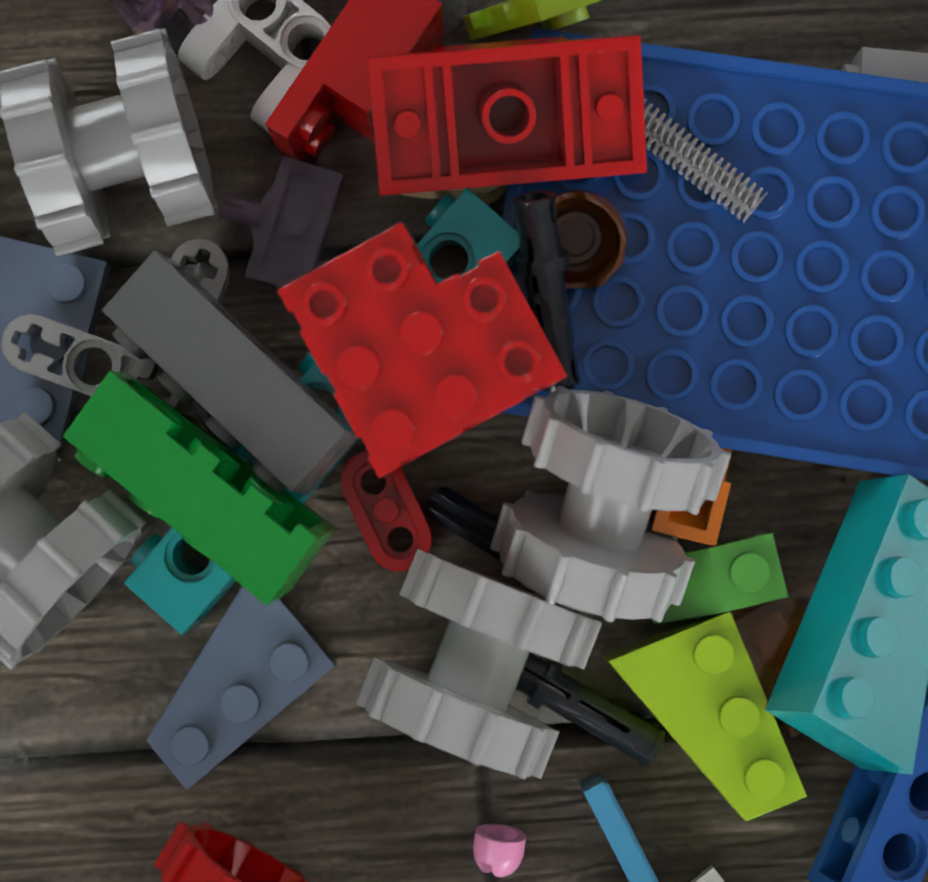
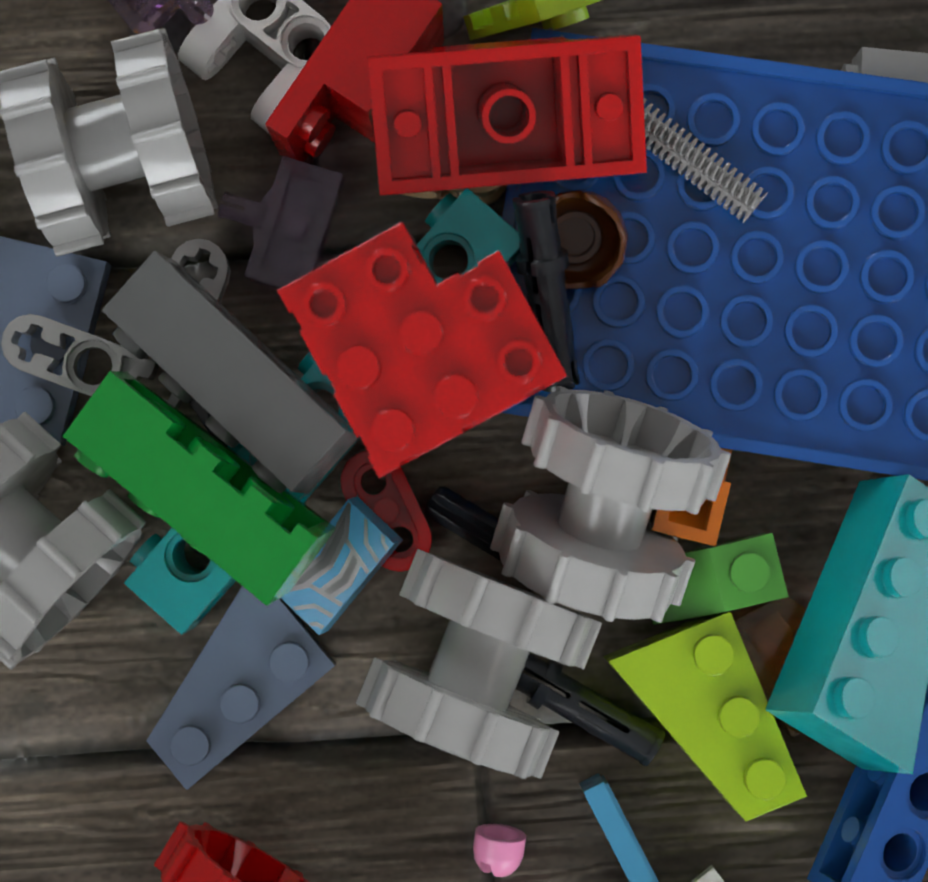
none -> tile [281,496,403,635]

